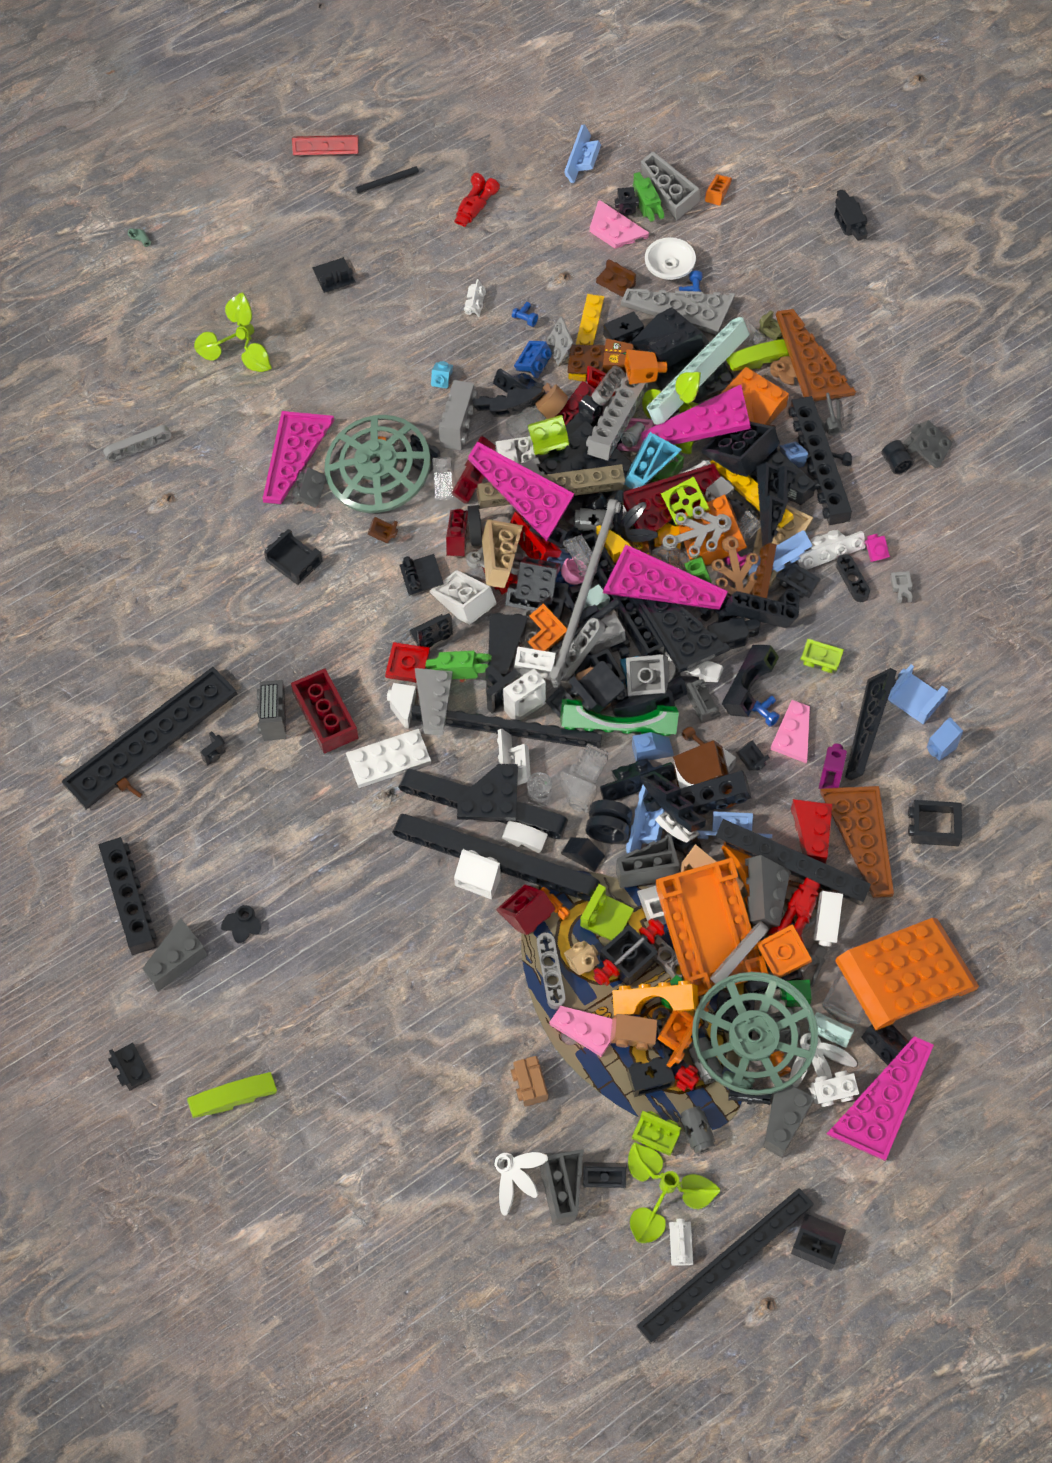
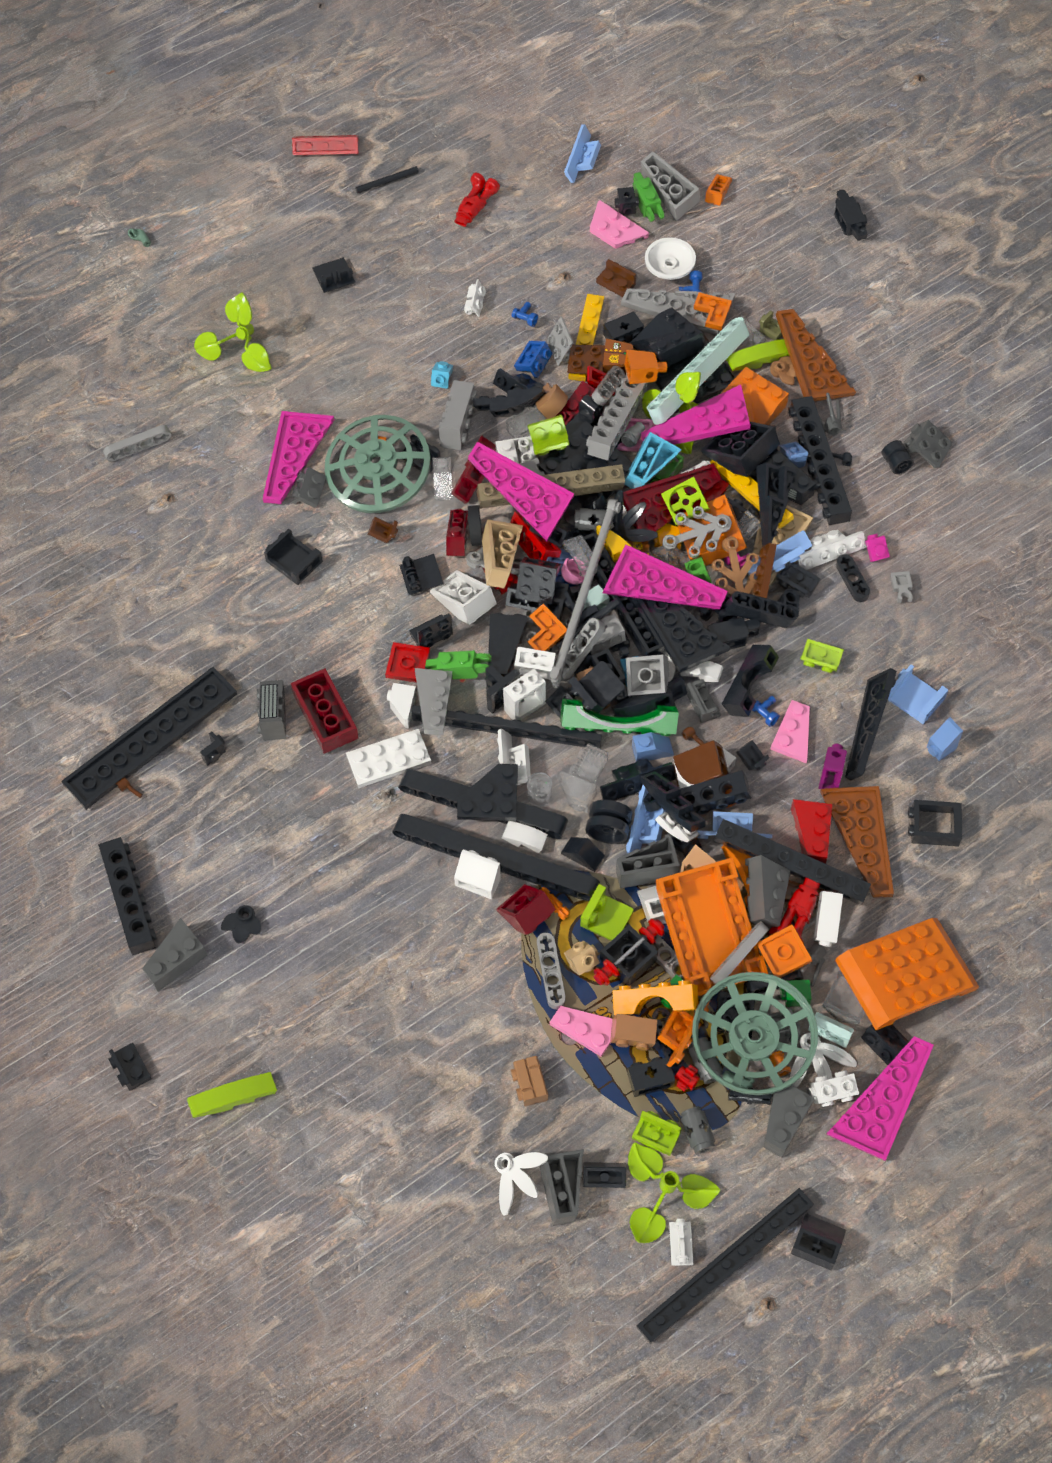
light grey brick [704,476,734,502] -> none
none -> orange plate [694,292,732,331]

